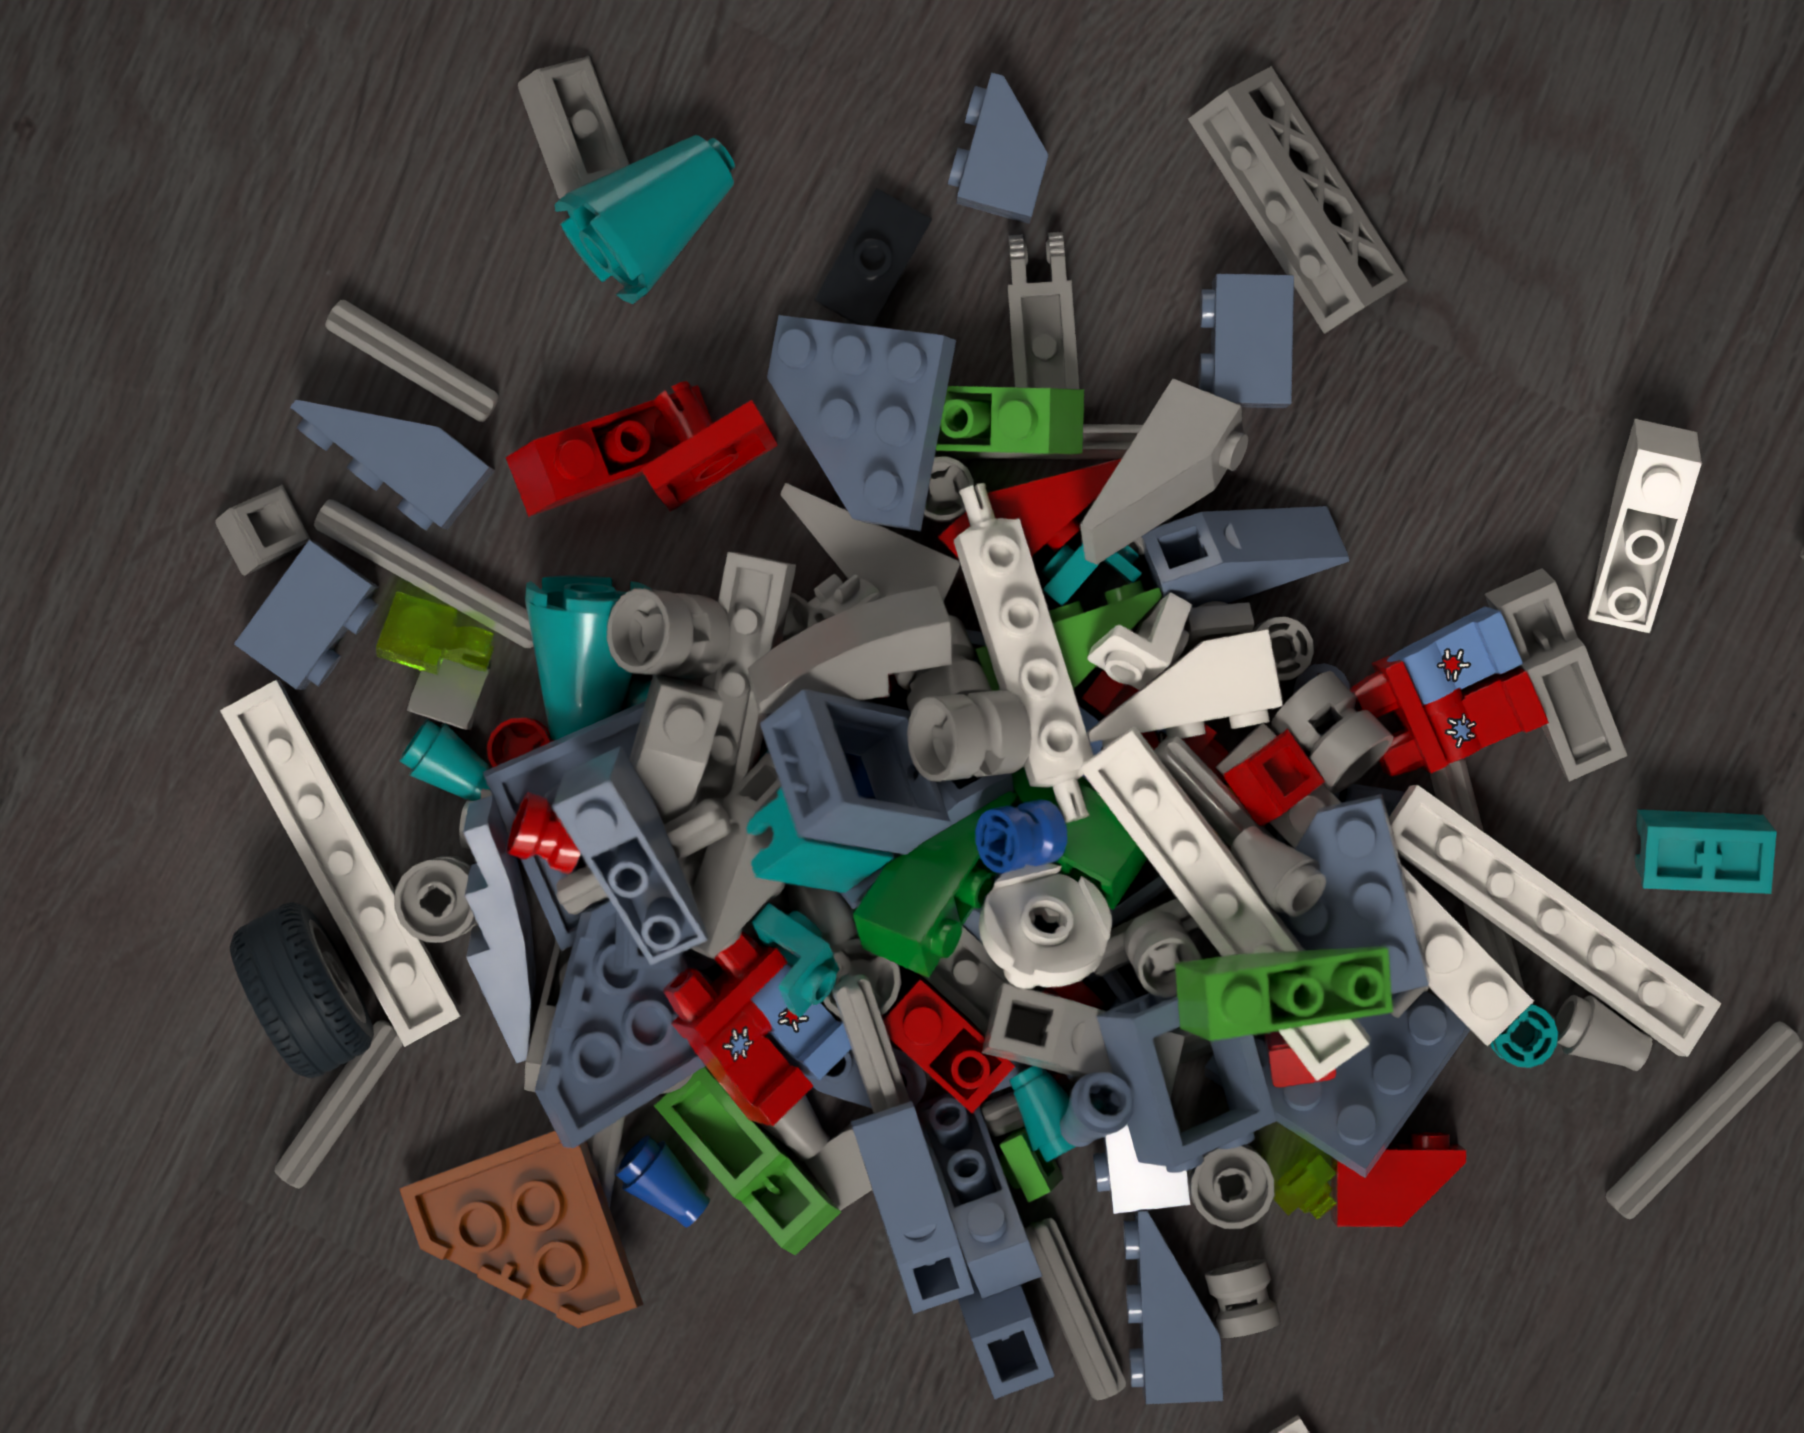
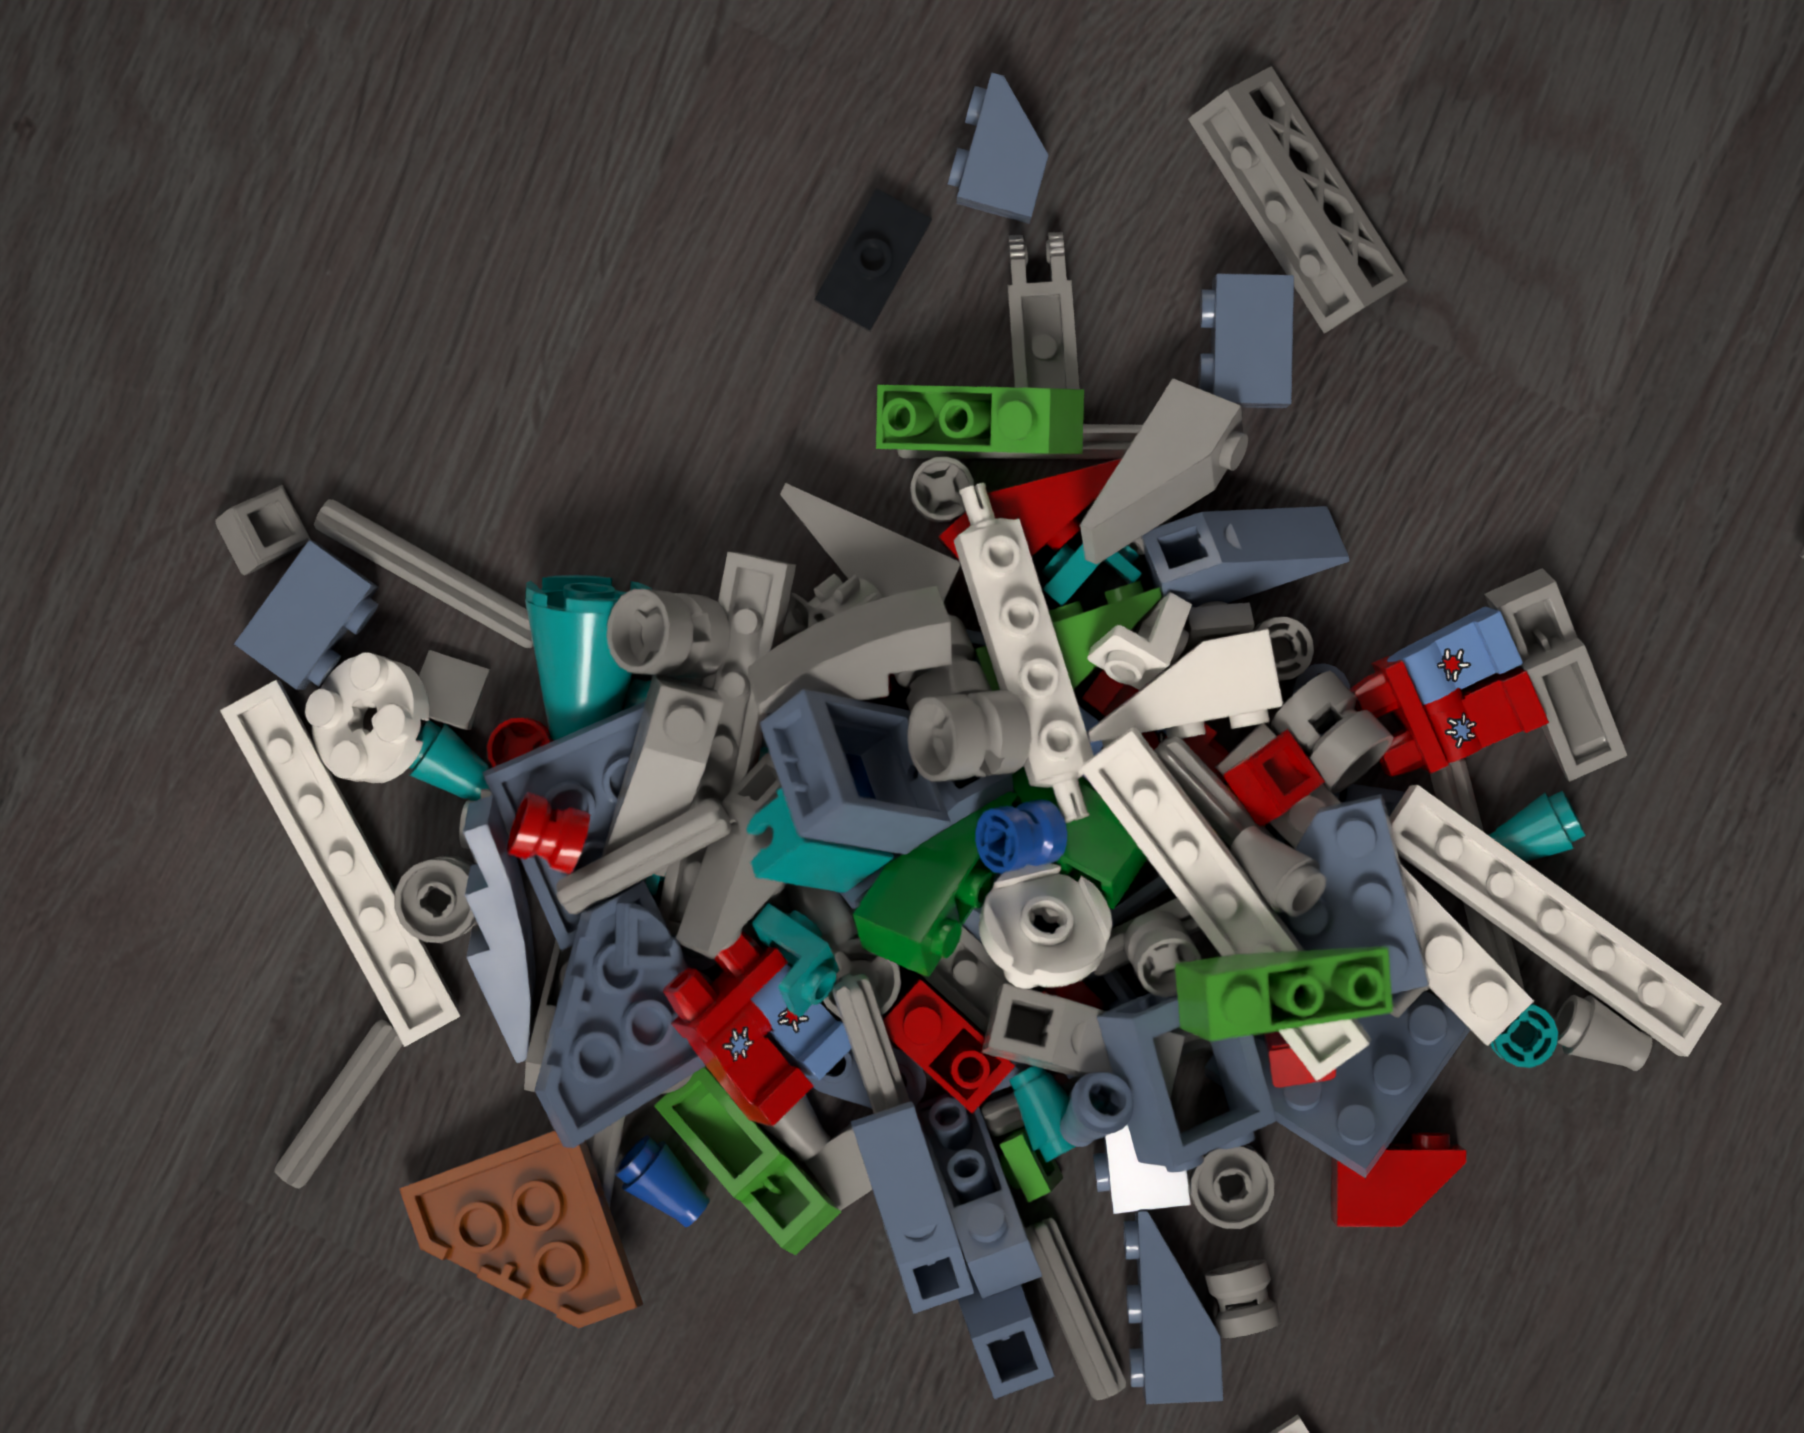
black wheel [230,902,374,1078] -> none
sand blue slope [290,400,495,531] -> none
light grey axle [325,300,499,422] -> none
clear neon green plate [376,591,494,675] -> none
red slope [505,385,712,517] -> none
light grey slope [518,56,629,199] -> none
sand blue slope [552,746,709,965] -> none
teal cone [554,135,735,304] -> none
red tile [641,381,778,512] -> none
sand blue plate [767,315,956,531] -> none
clear neon green plate [1273,1148,1337,1221] -> none
white slope [1587,419,1702,633] -> none
light grey axle [1606,1021,1803,1219] -> none
teal hinge [1635,809,1777,894] -> none
none -> white plate [305,653,429,783]
none -> teal cone [1488,790,1586,862]

